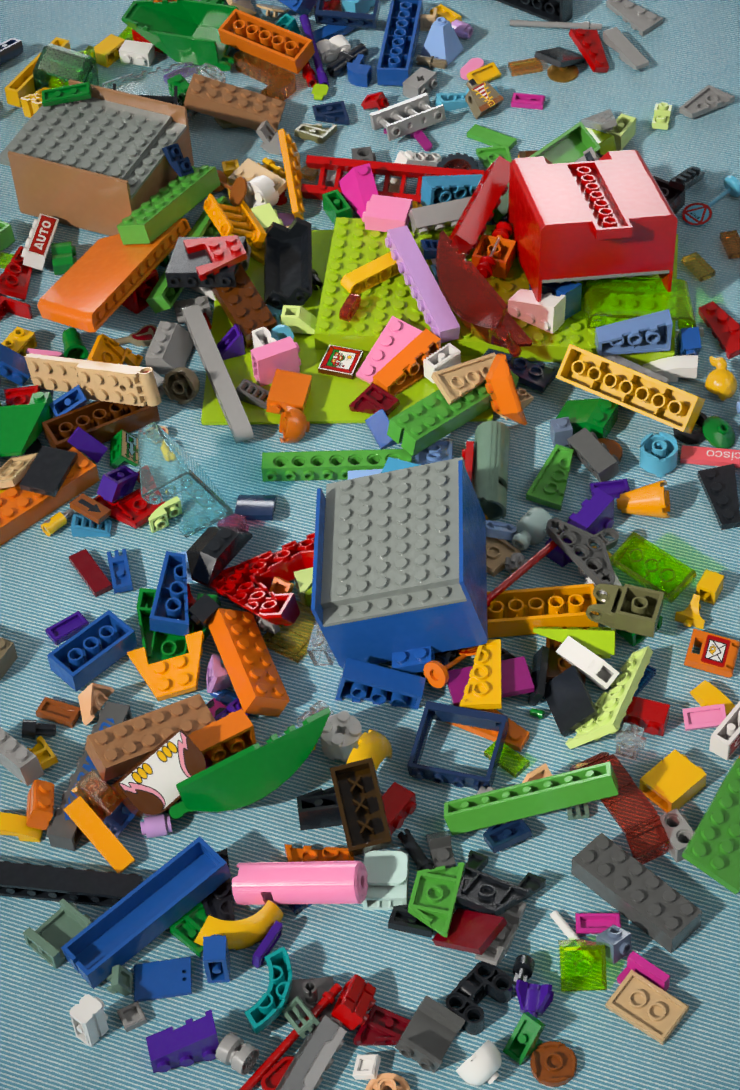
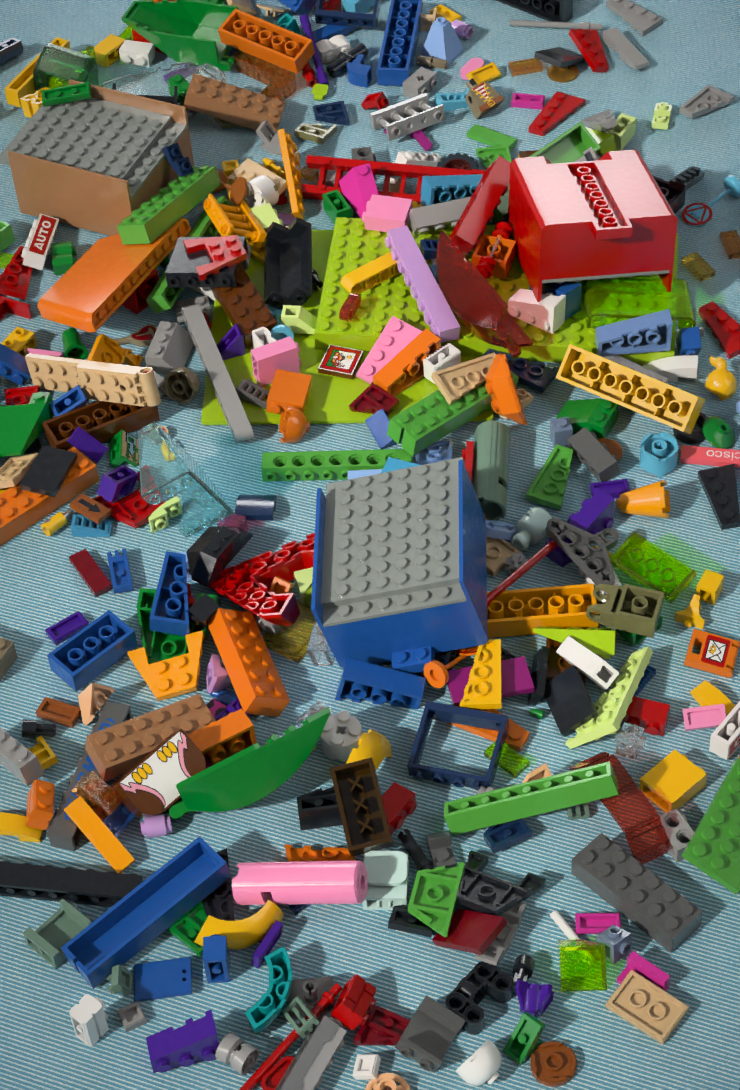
none -> red wing [529,91,586,136]

